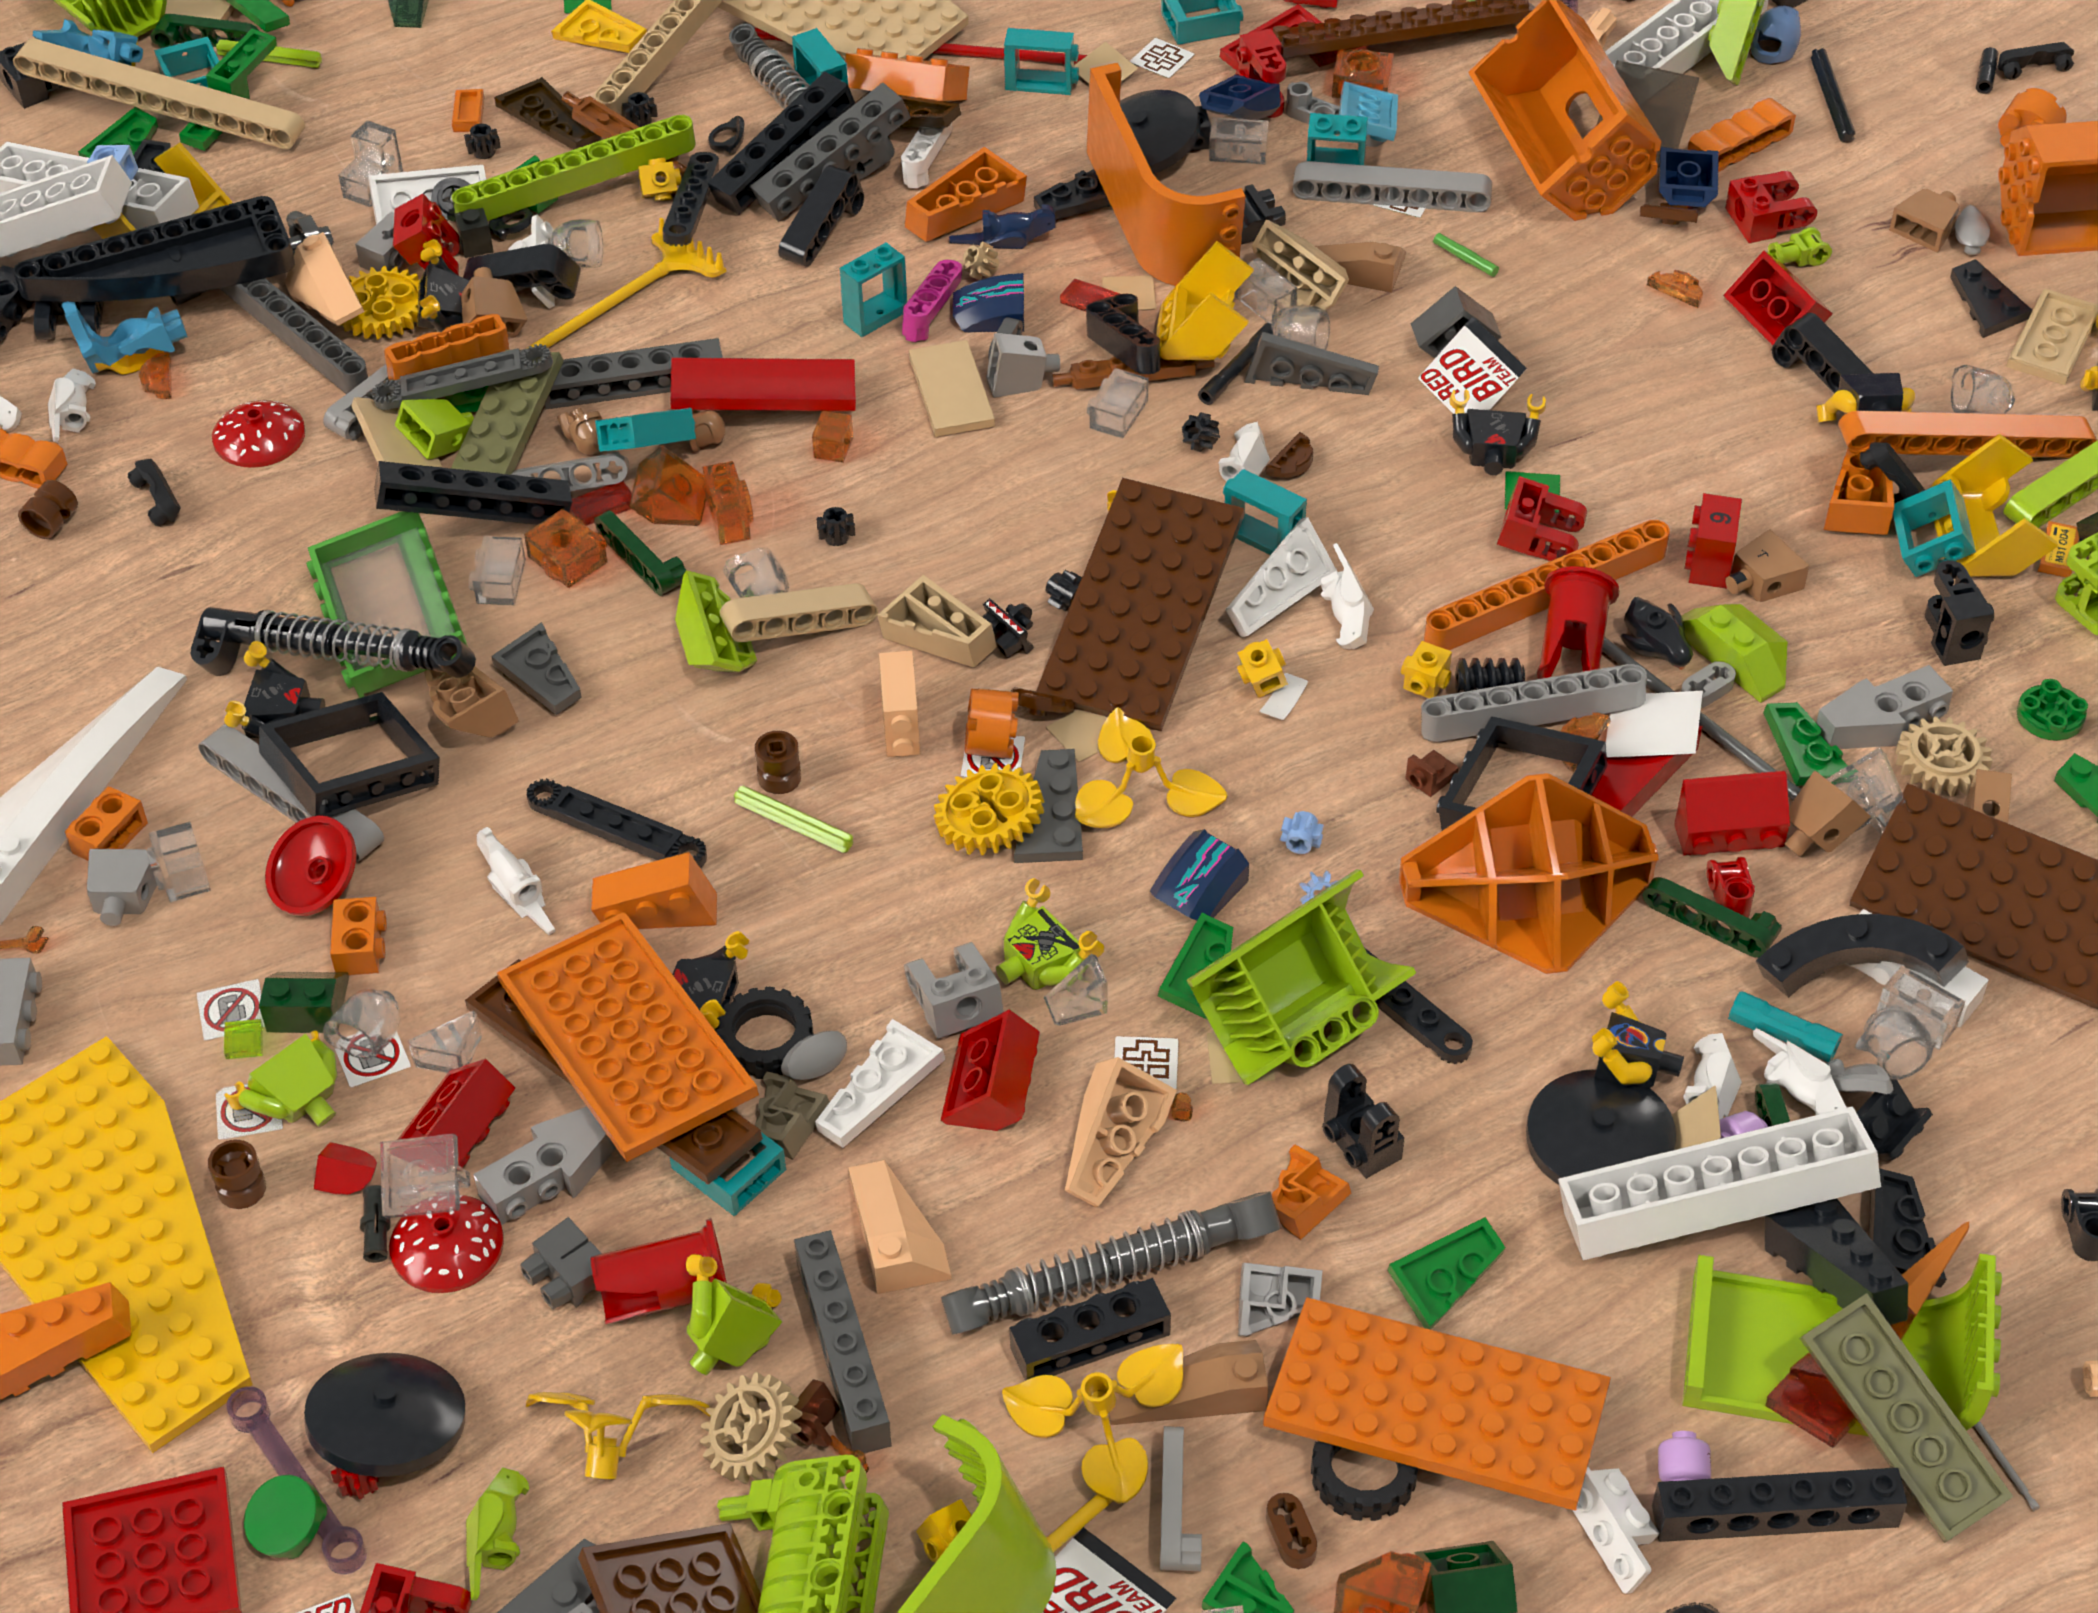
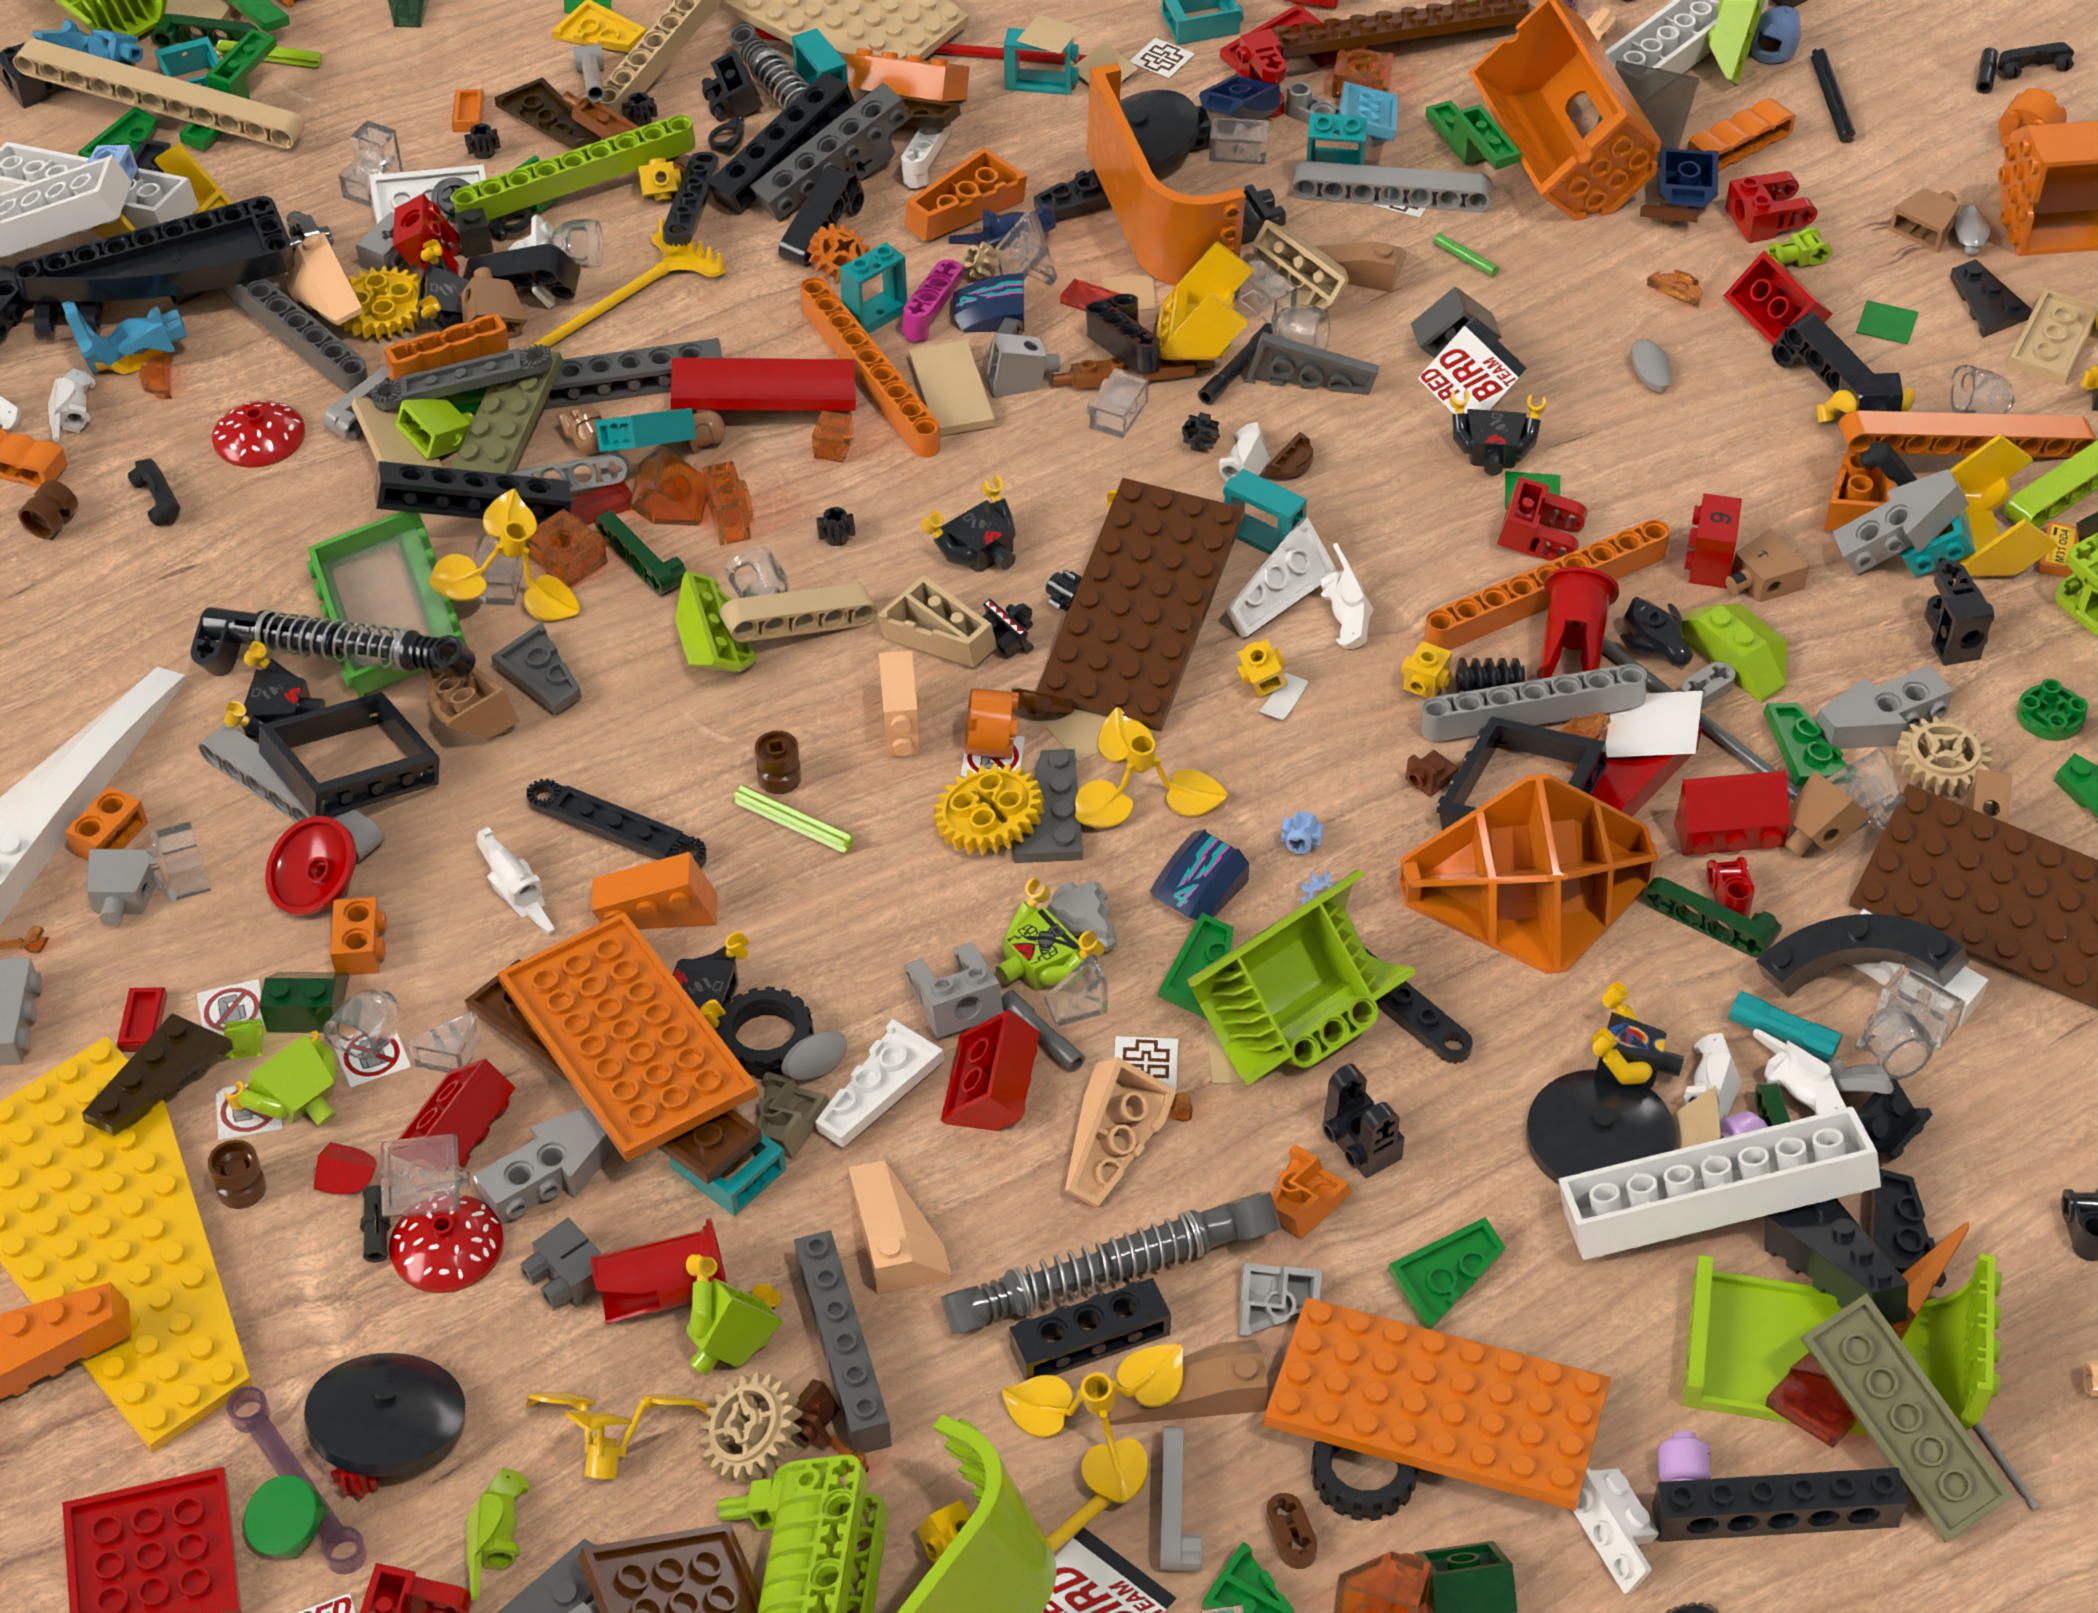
none -> dark brown wing [82,1013,233,1136]
none -> red tile [117,987,167,1052]
none -> yellow plant [428,489,580,621]
none -> light grey piece [573,44,604,102]
none -> black brick [702,49,764,122]
none -> orange beam [800,277,940,458]
none -> orange gear [807,223,870,284]
none -> black torso [920,475,1016,572]
none -> clear bracket [994,209,1058,286]
none -> dark grey piece [1002,990,1085,1072]
none -> tan sticker [1017,15,1081,54]
none -> light grey rock [1046,880,1117,951]
none -> green bracket [1425,100,1522,170]
none -> light grey arm [1631,339,1671,393]
none -> light grey brick [1833,469,1969,575]
none -> green sticker [1856,300,1918,344]

